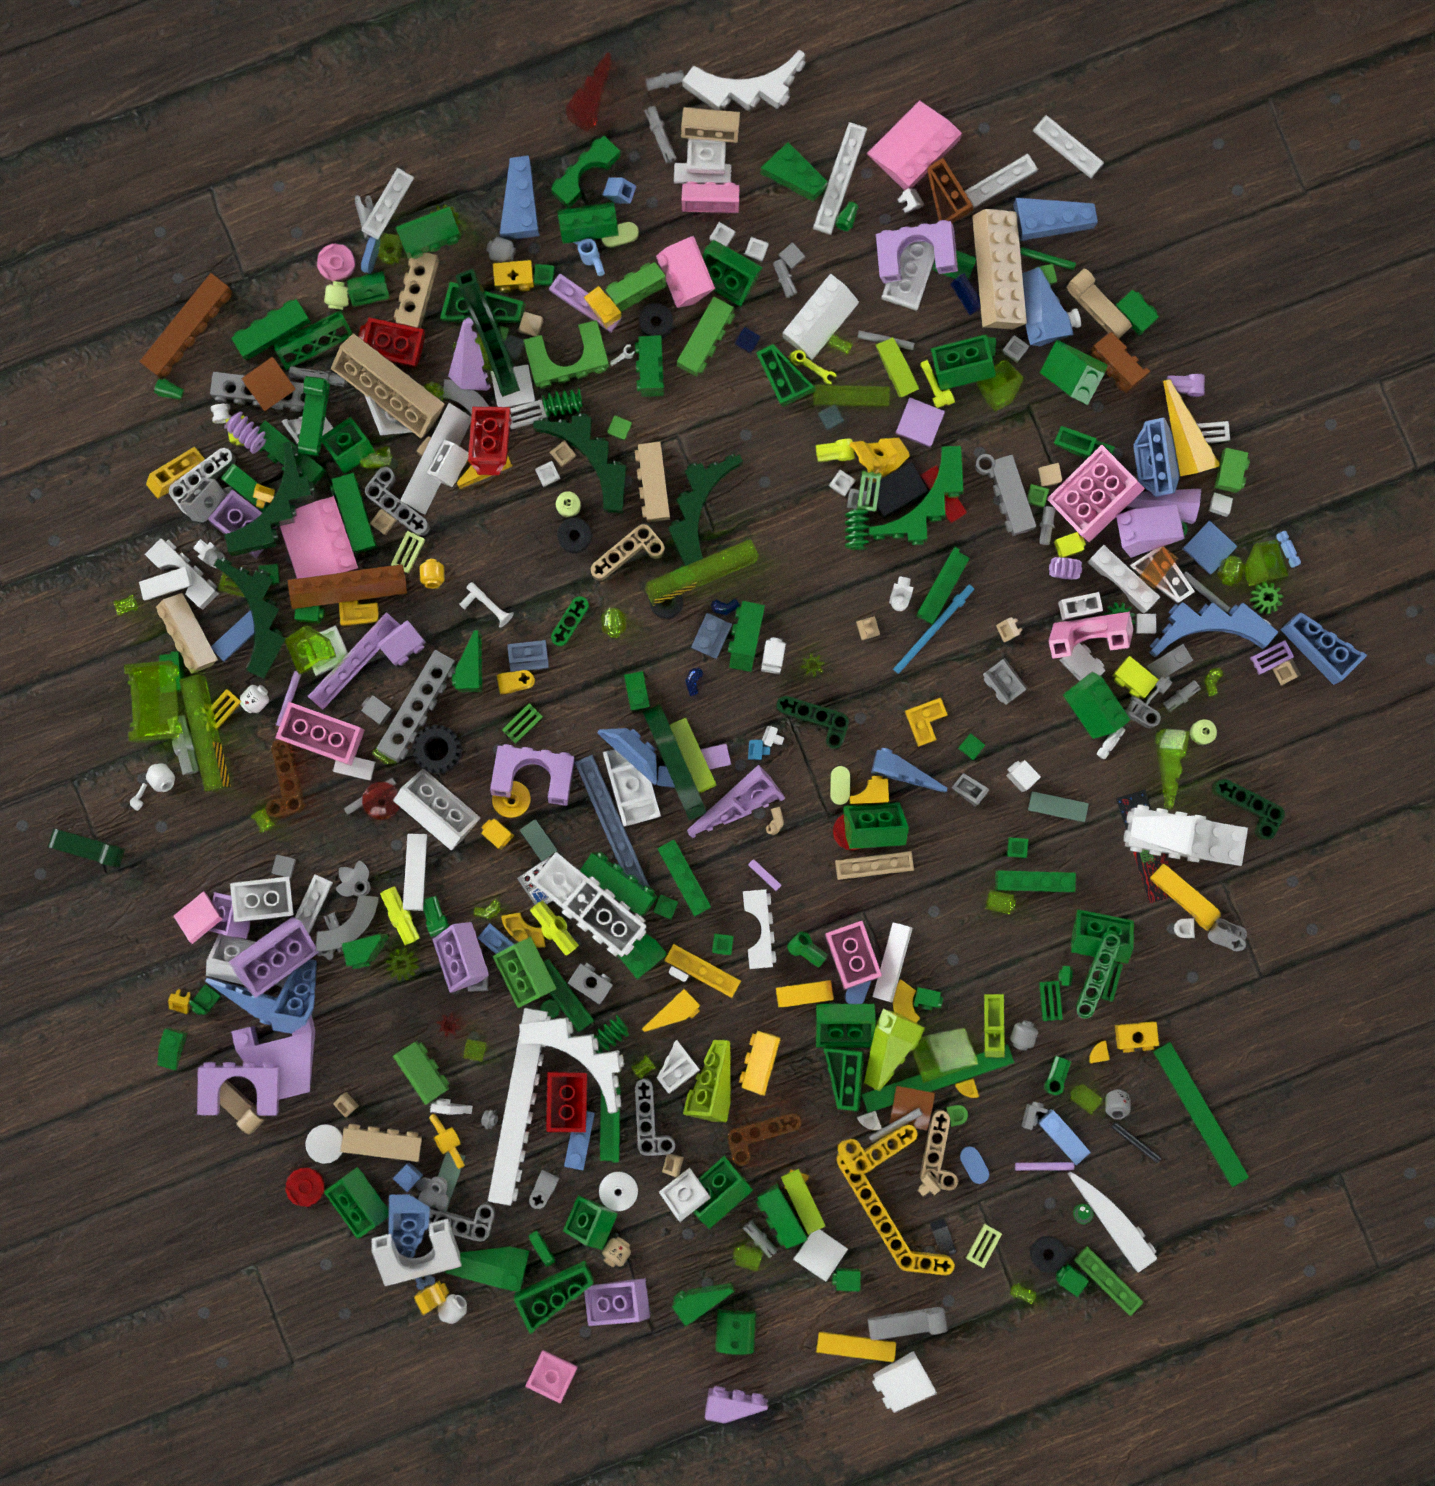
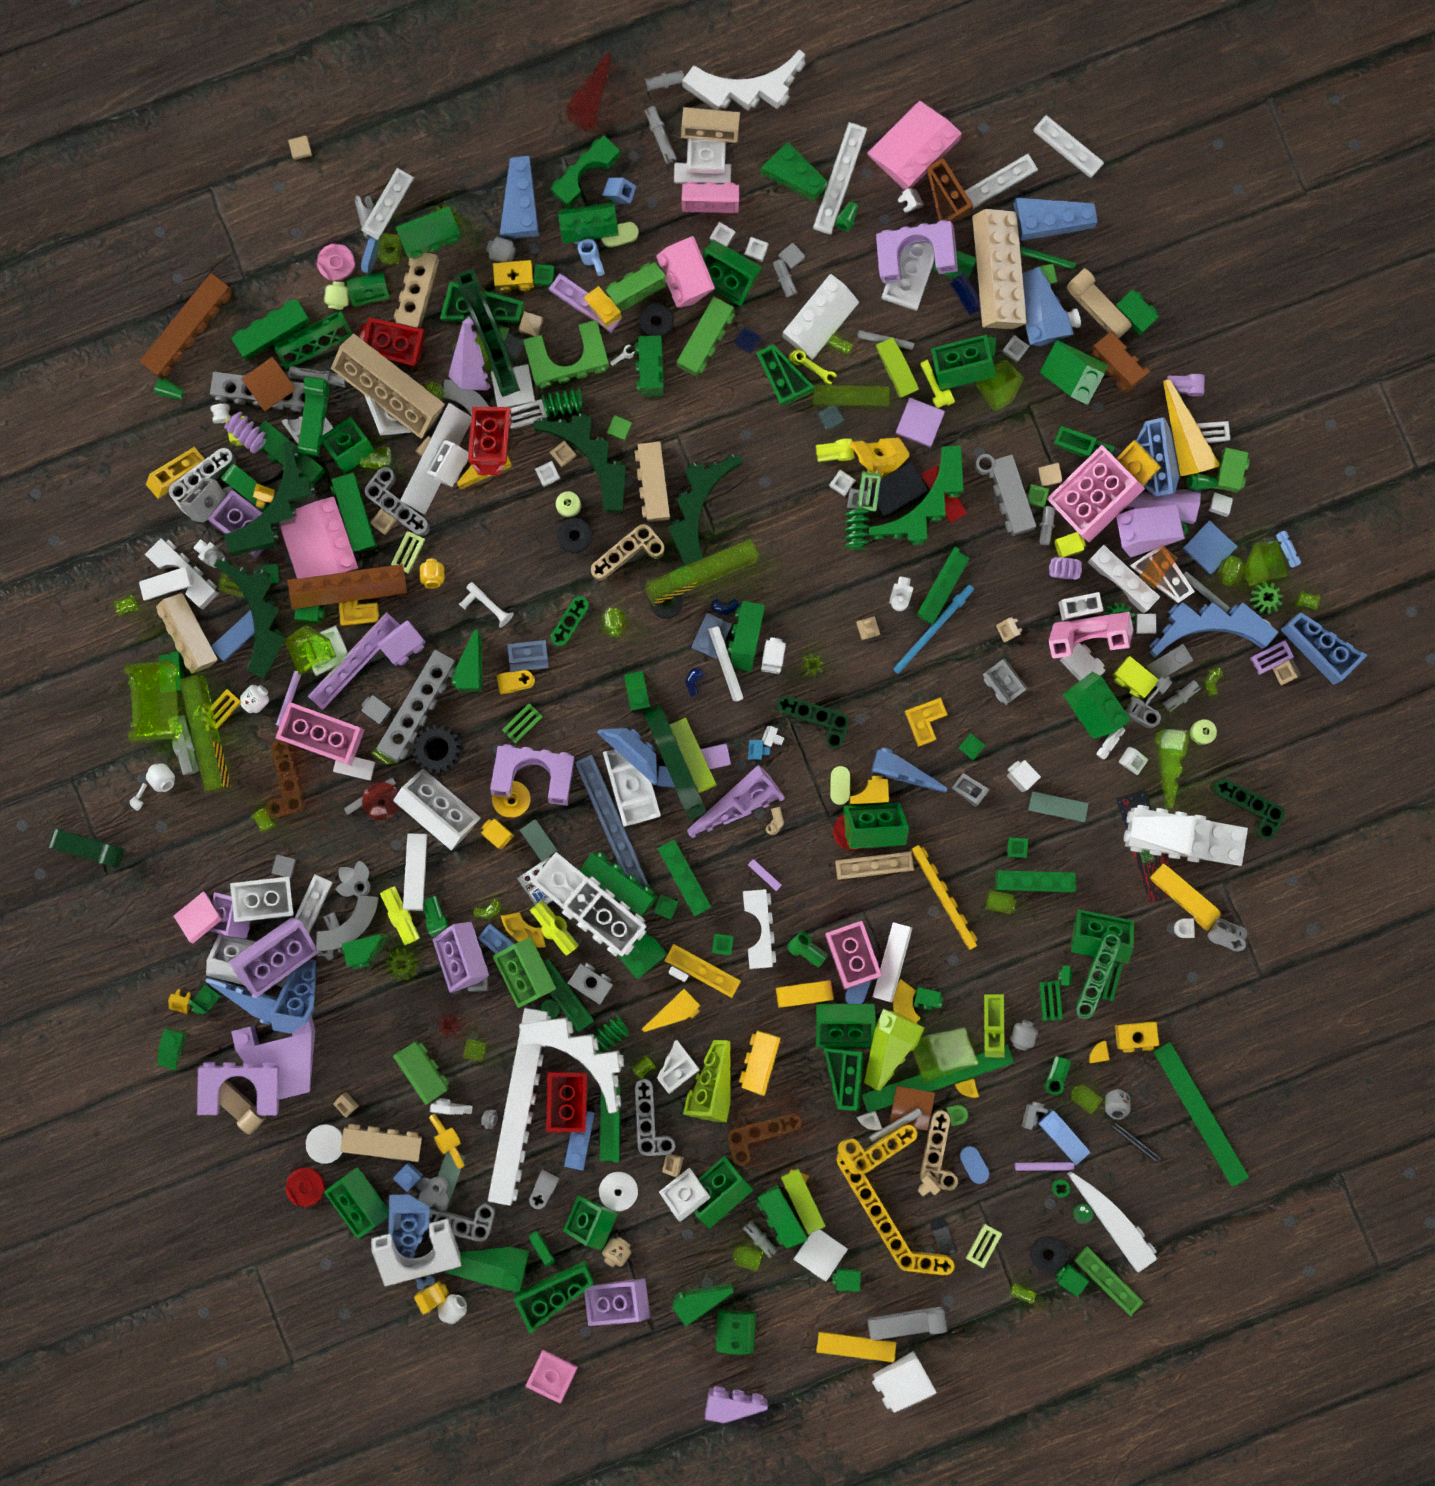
none -> tan tile [288,136,312,160]
none -> white tile [709,626,743,701]
none -> yellow plate [910,845,977,950]
none -> green bush [1052,1179,1070,1198]
none -> yellow tile [1116,440,1161,486]
none -> white slope [1119,747,1148,775]
none -> green cone [1187,473,1217,491]
none -> clear neon green bush [1296,590,1320,611]

